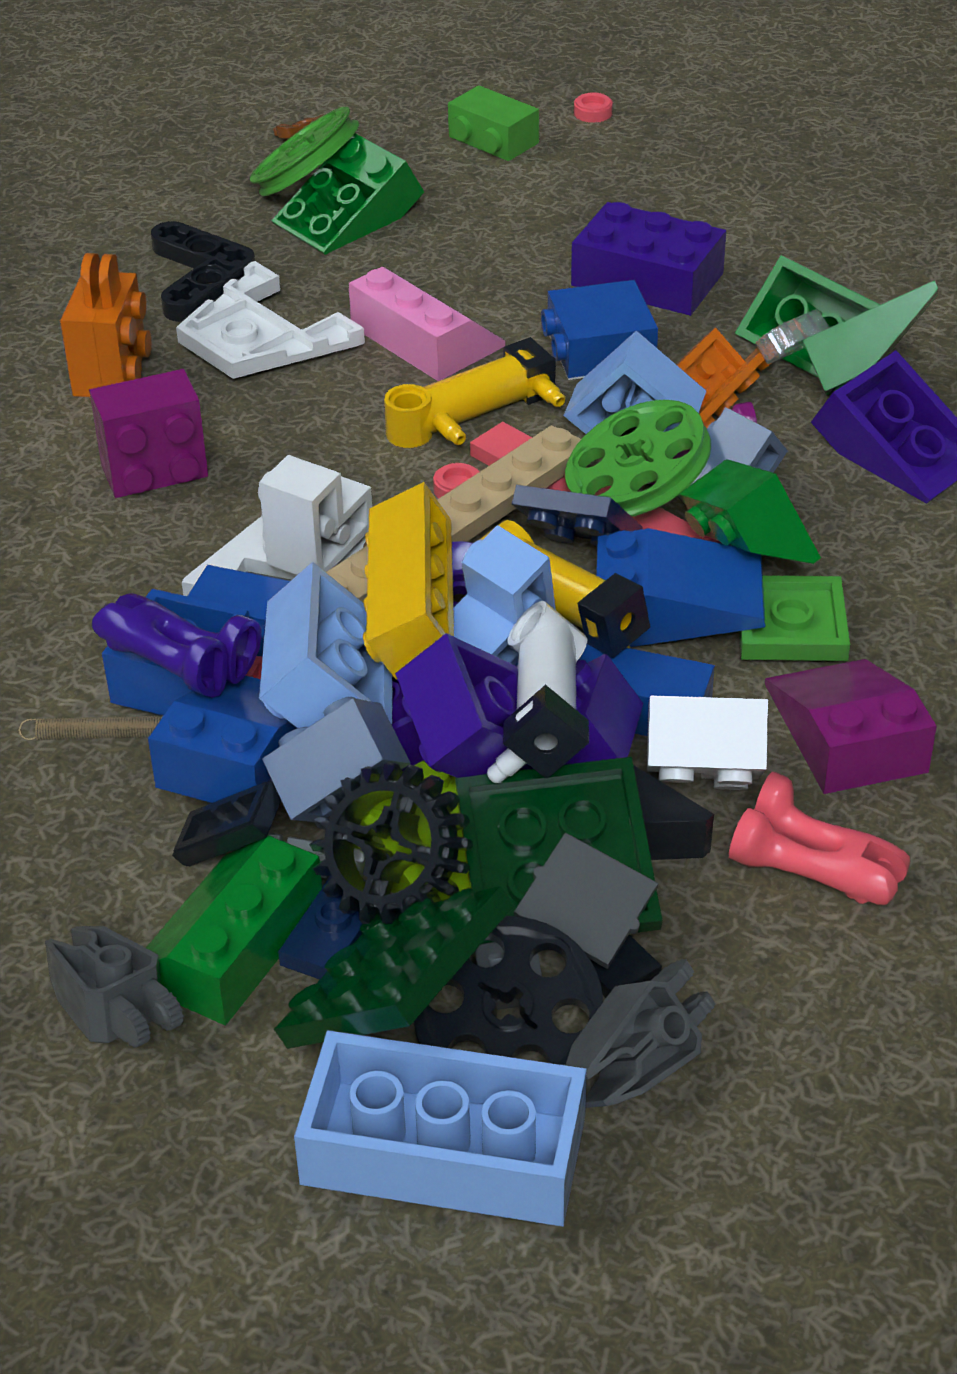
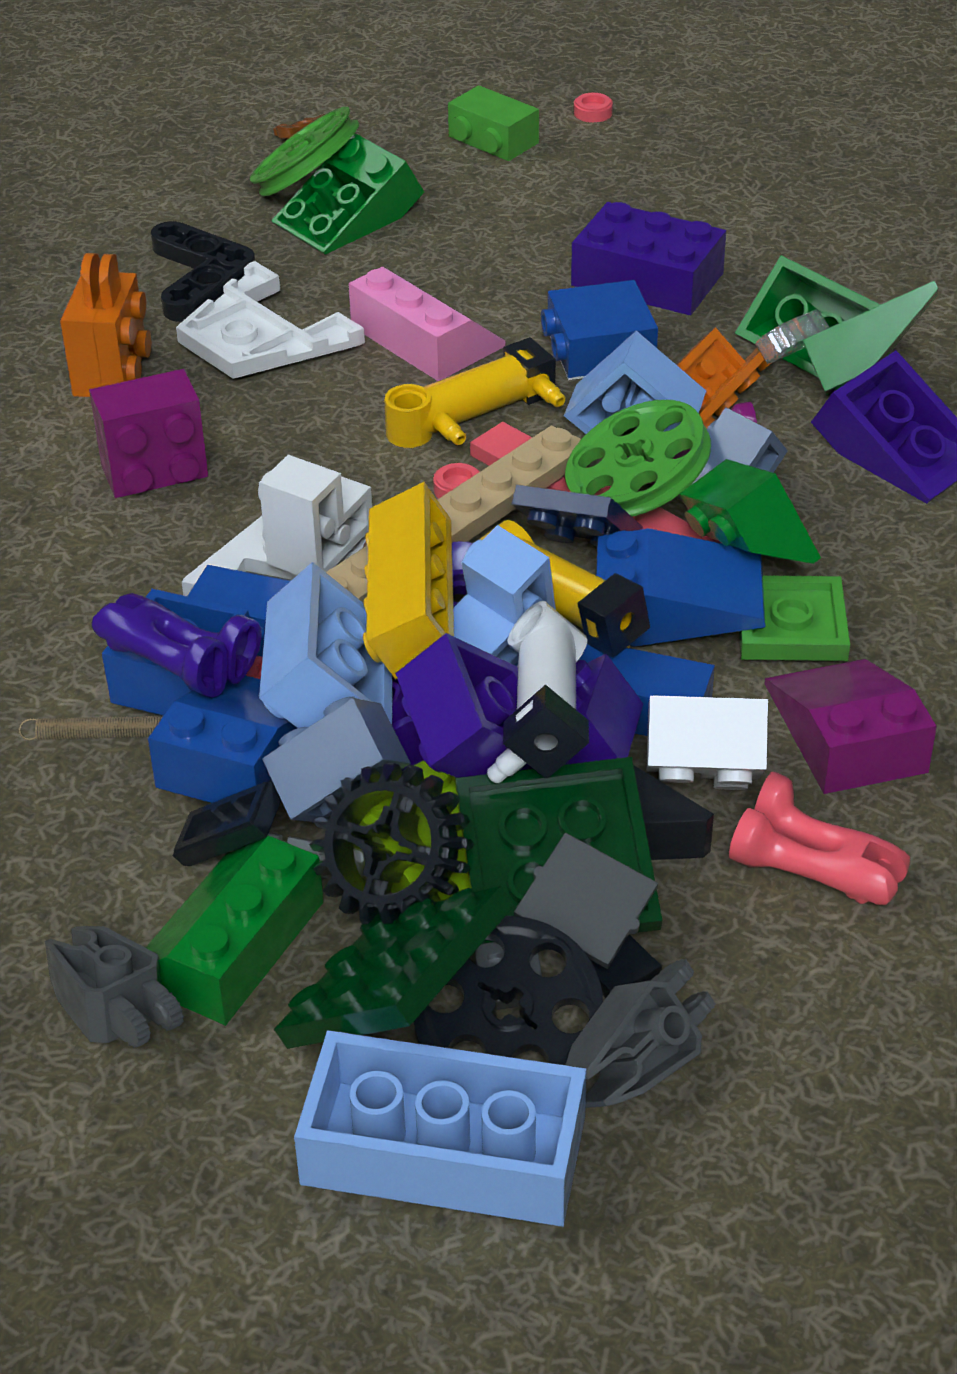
dark blue plate [278,876,366,980] -> none

